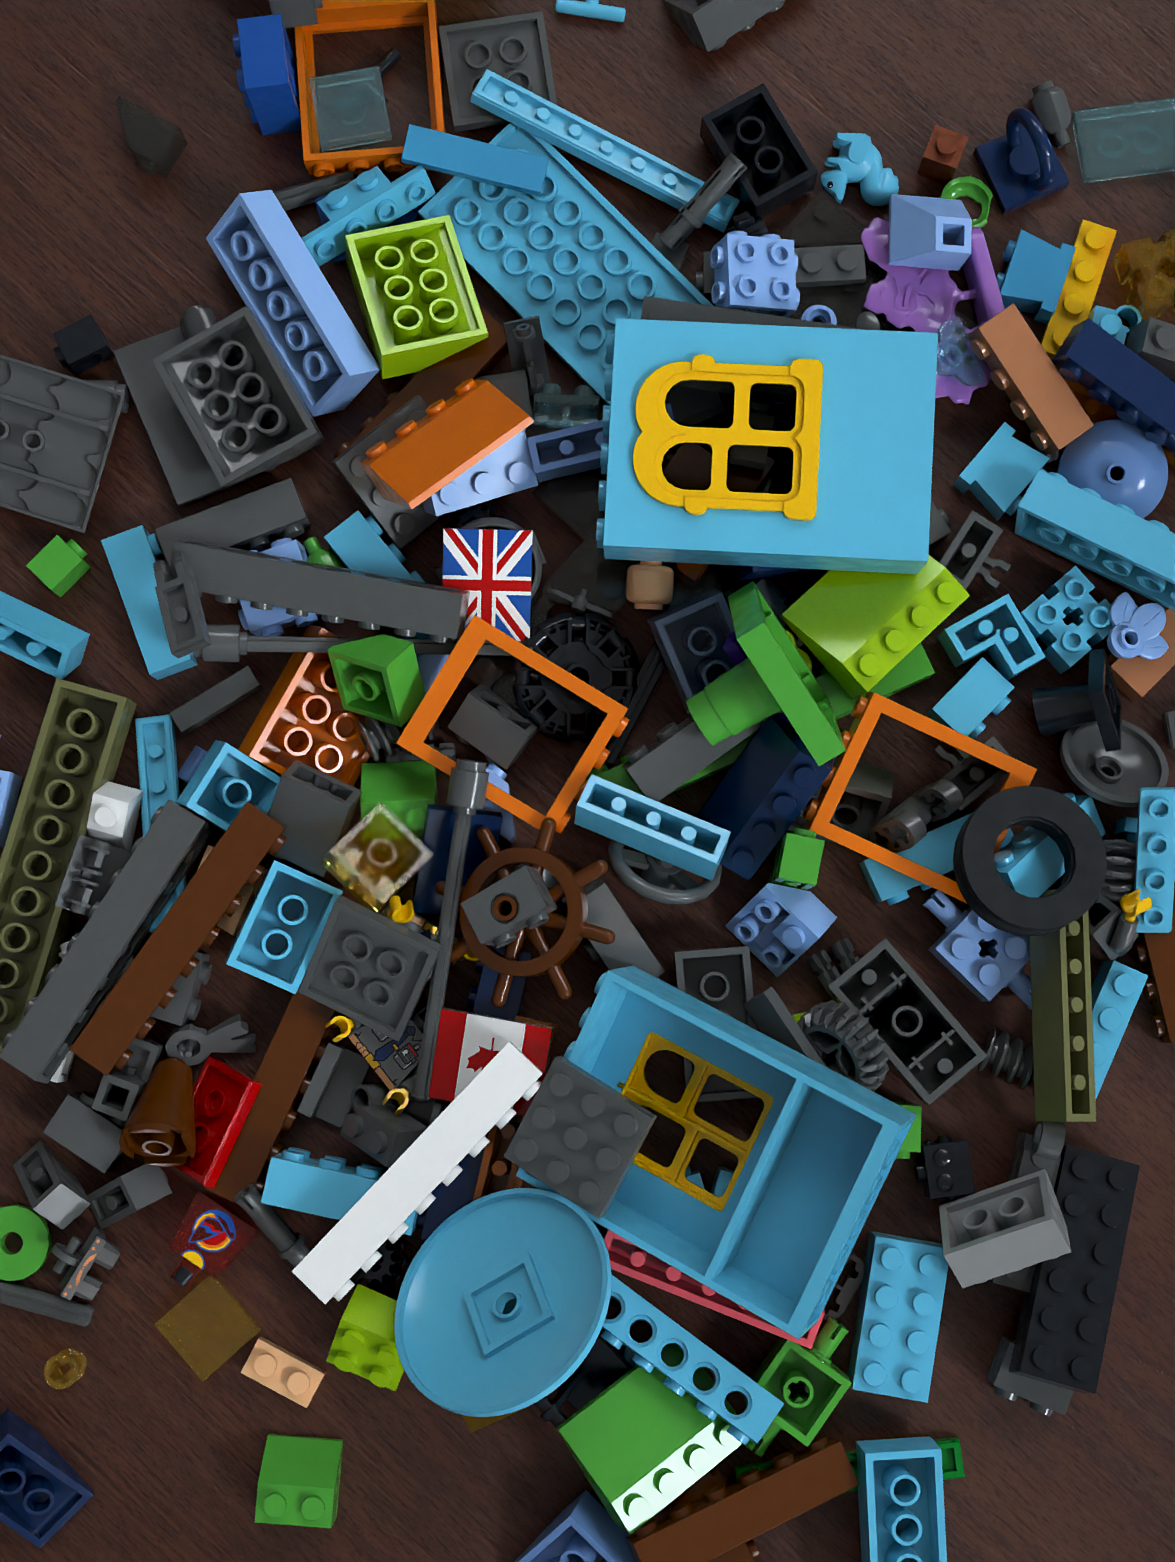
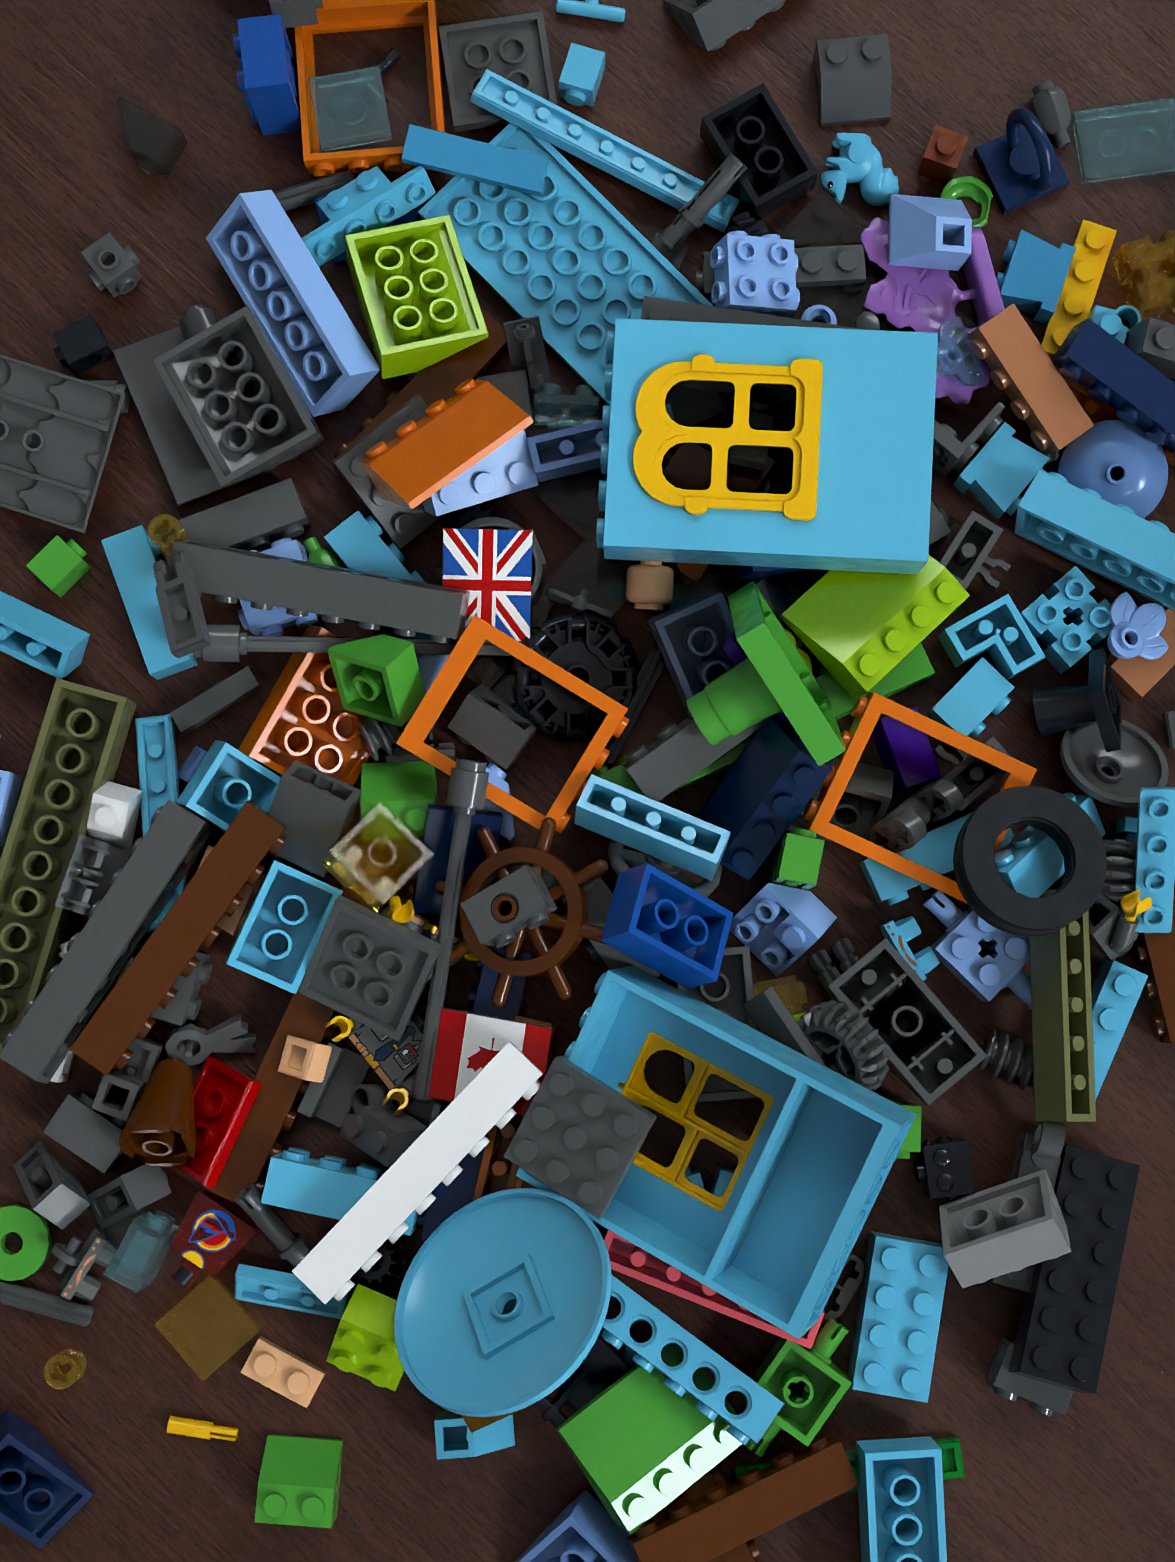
none -> dark grey brick [80,232,143,298]
none -> clear light blue hips [103,1210,182,1293]
none -> clear yellow bush [148,514,188,555]
none -> yellow pin [167,1416,238,1441]
none -> medium azure tile [234,1264,349,1319]
none -> light nougat slope [277,1035,332,1083]
none -> medium azure slope [434,1410,515,1460]
none -> medium azure brick [559,43,605,107]
none -> blue brick [600,863,733,989]
none -> clear yellow brick [753,975,807,1014]
none -> dark grey slope [813,34,892,127]
none -> dark purple hinge [872,707,942,794]
none -> medium azure hips [879,916,940,981]
none -> dark grey bracket [932,402,1005,478]

